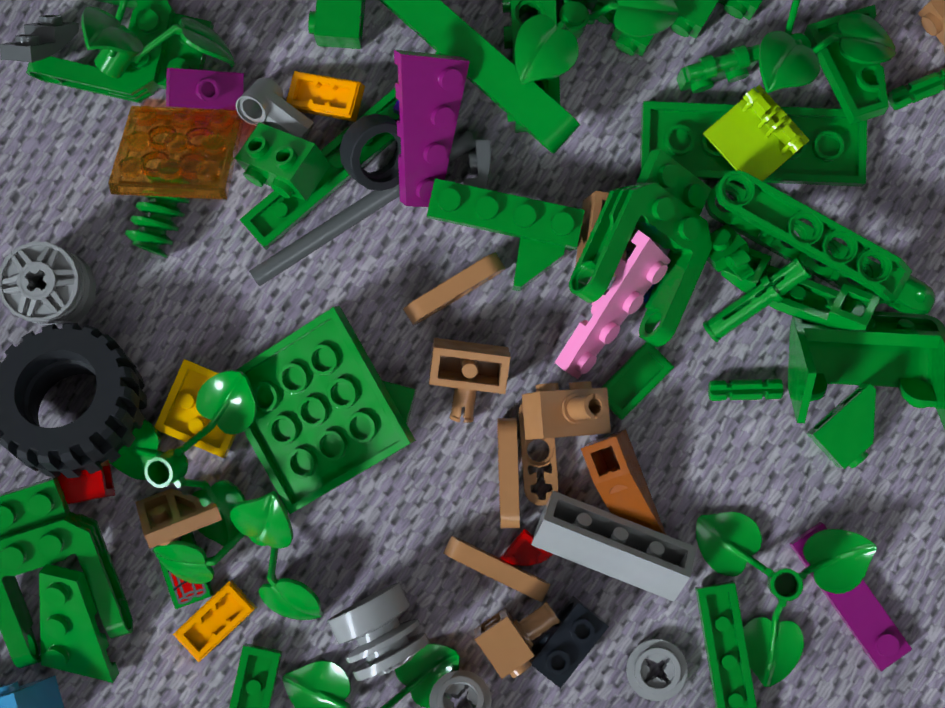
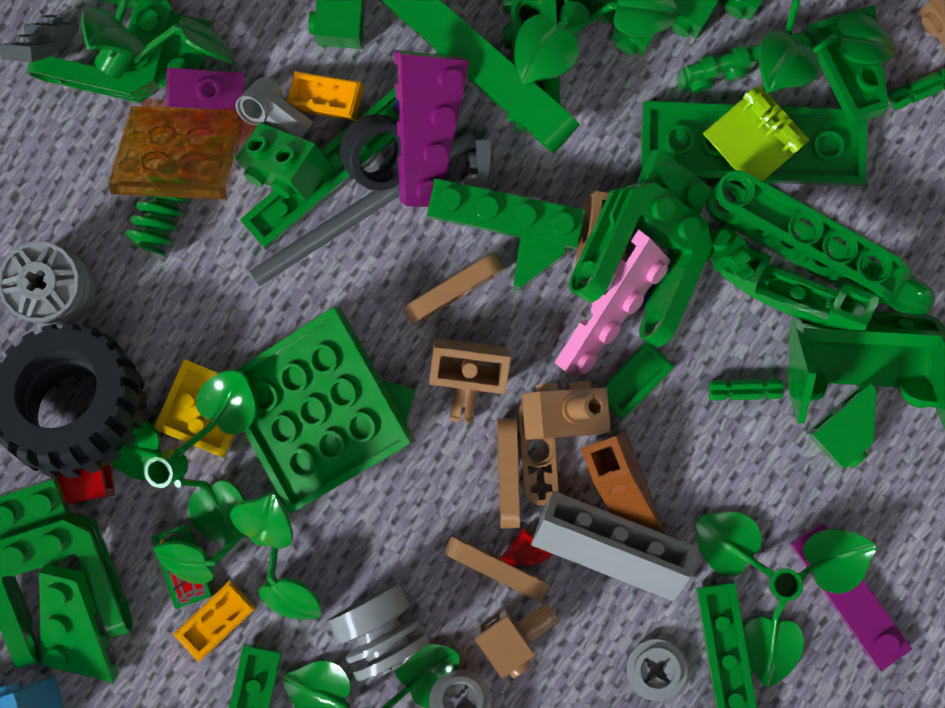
medium nougat wing [135,488,222,549] -> none
black brick [529,596,609,689] -> none
green pin [703,257,812,342] -> none

